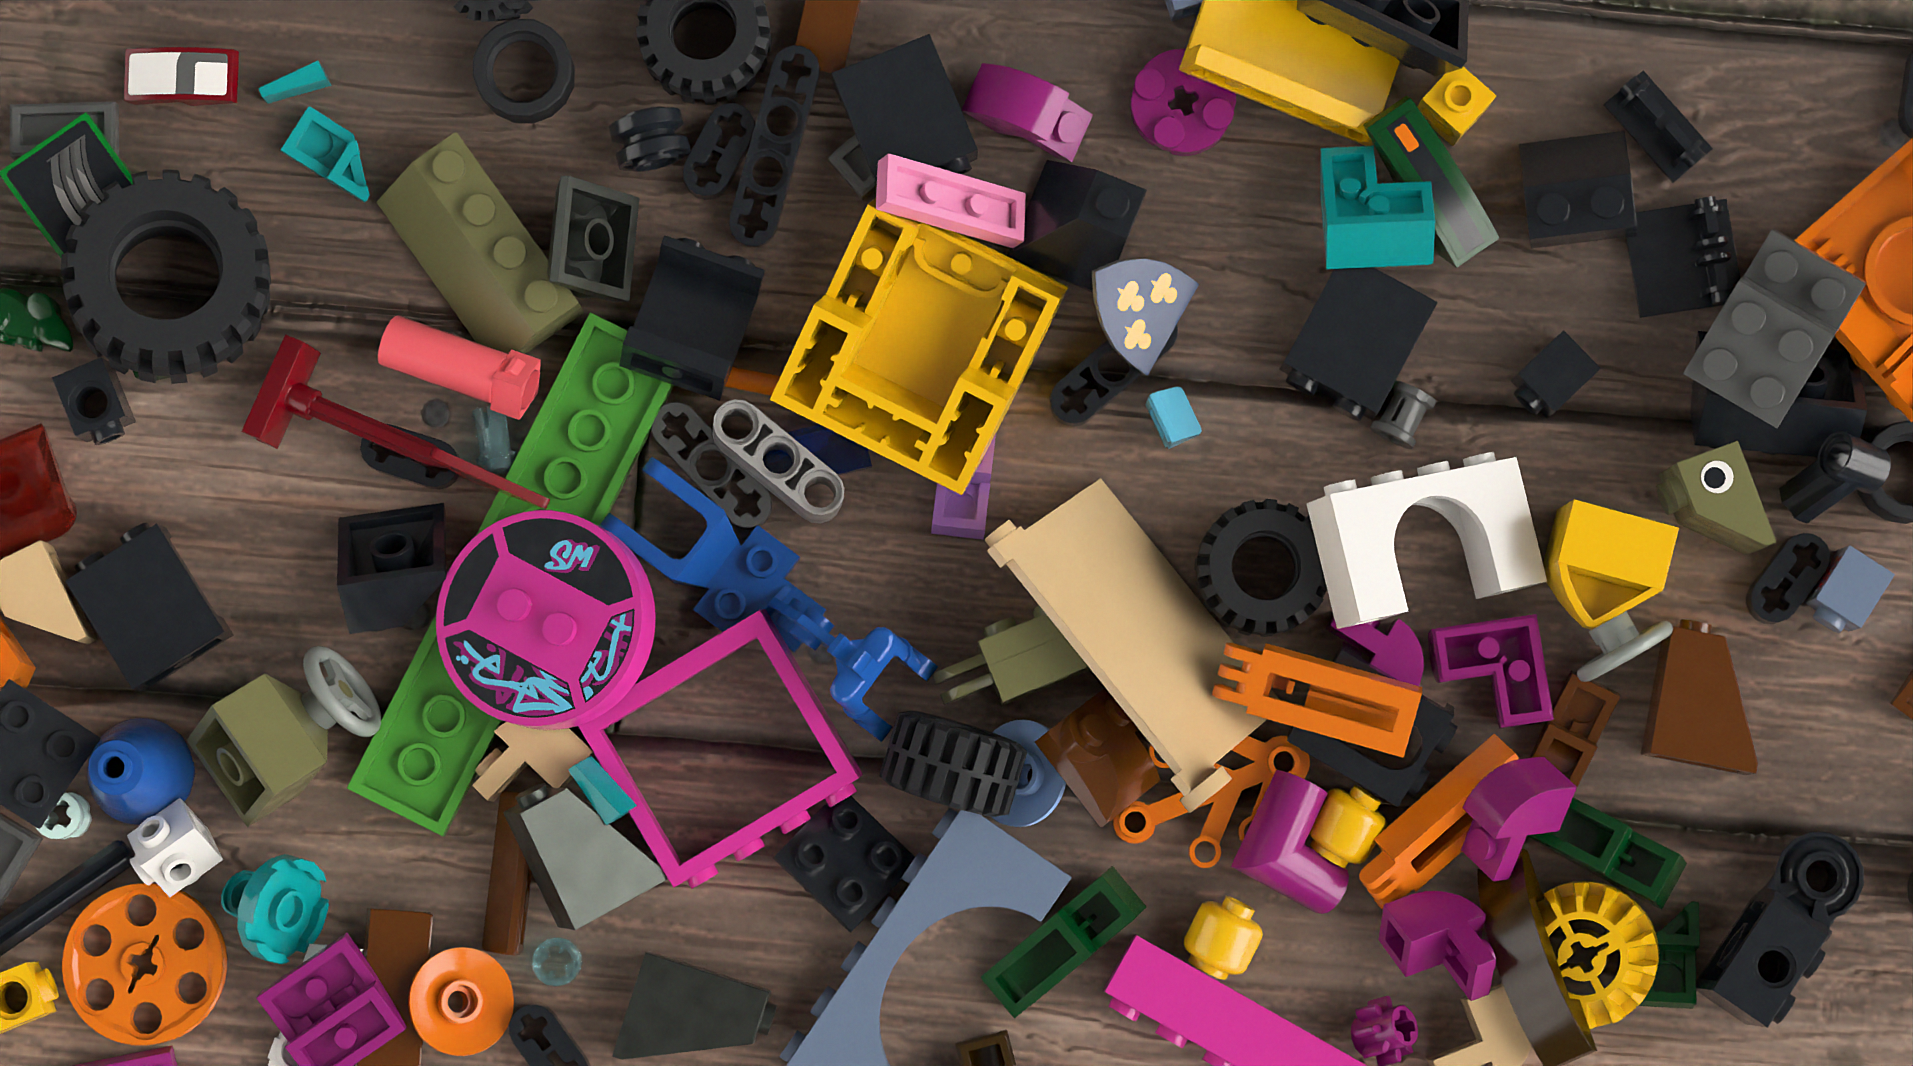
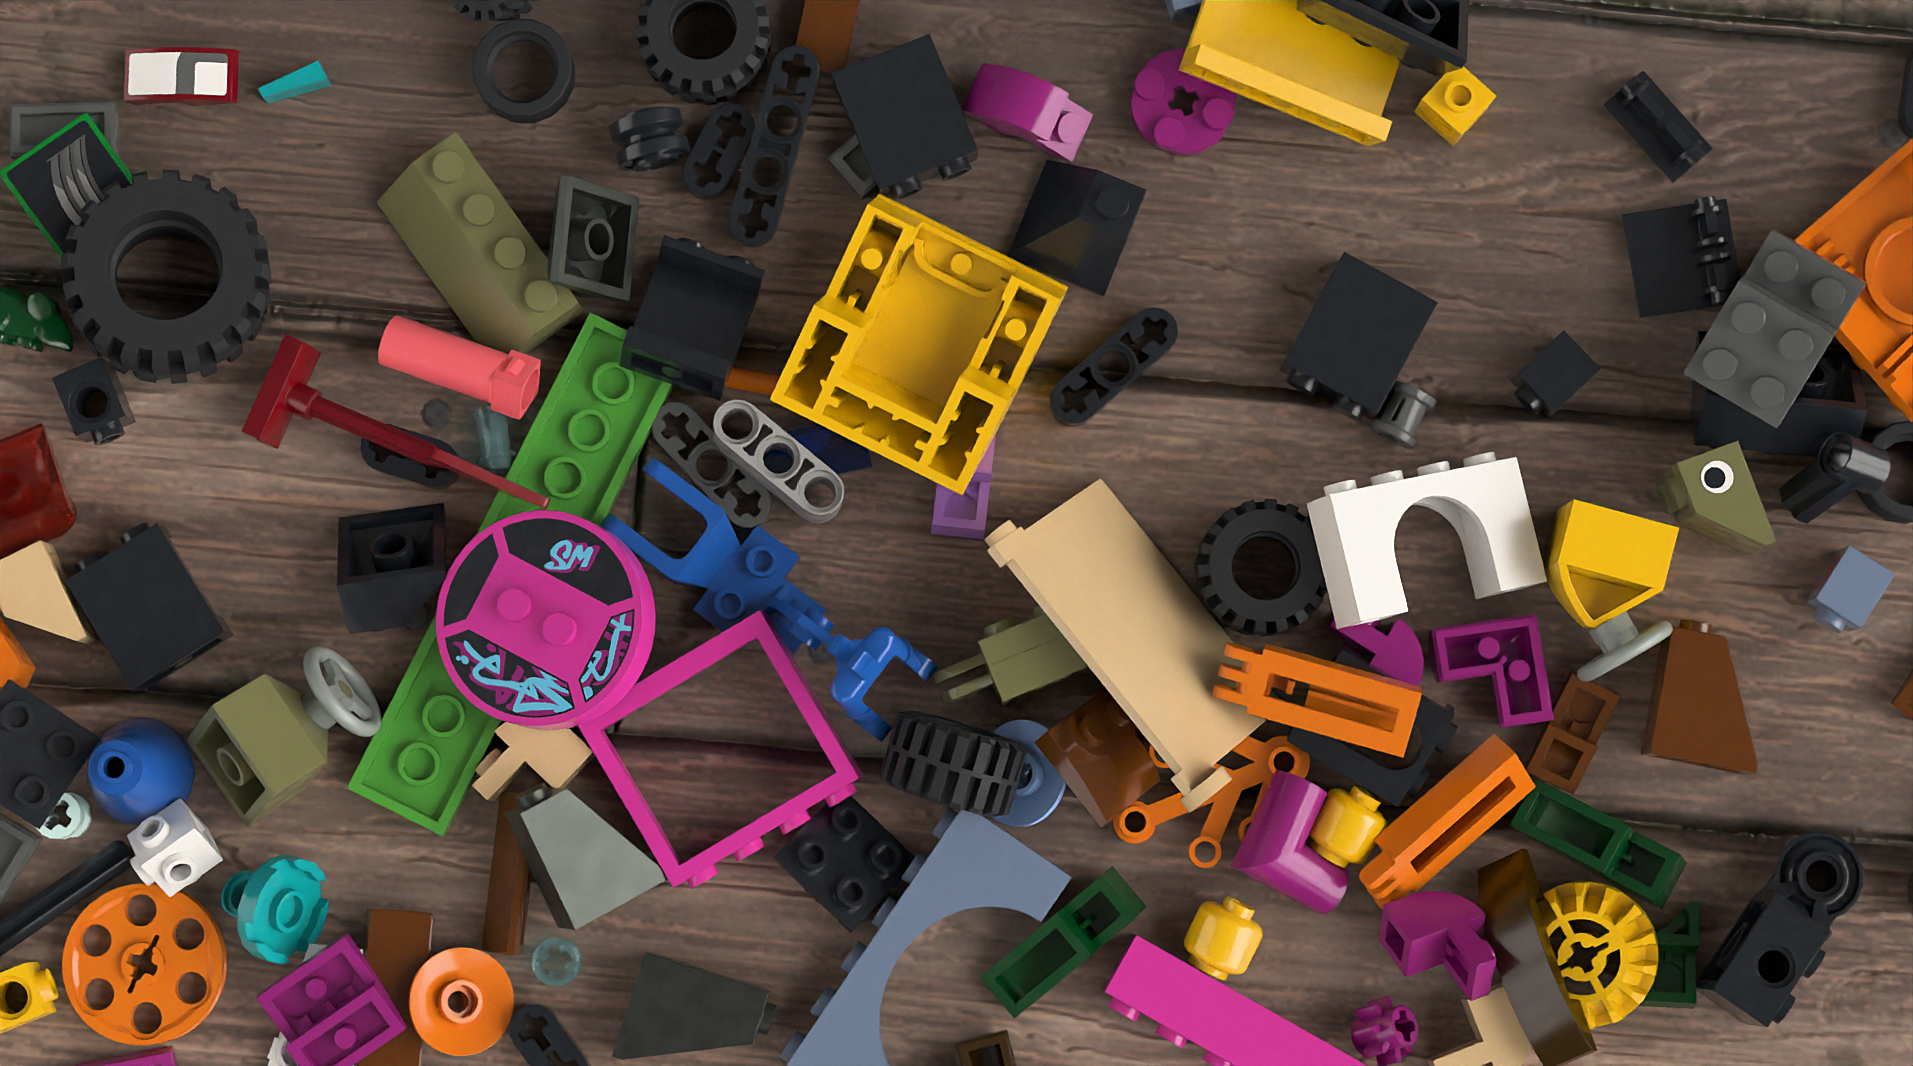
teal slope [280,106,370,203] -> none
teal piece [568,756,637,826] -> none
bright pink plate [876,153,1026,248] -> none
shield [1092,257,1199,376] -> none
medium azure slope [1145,387,1202,449] -> none
teal panel [1320,146,1435,269] -> none
dark green slope [1363,95,1500,268] -> none
magenta brick [1461,757,1577,881] -> none
black slope [1519,130,1637,249] -> none
black beam [1746,533,1830,624] -> none

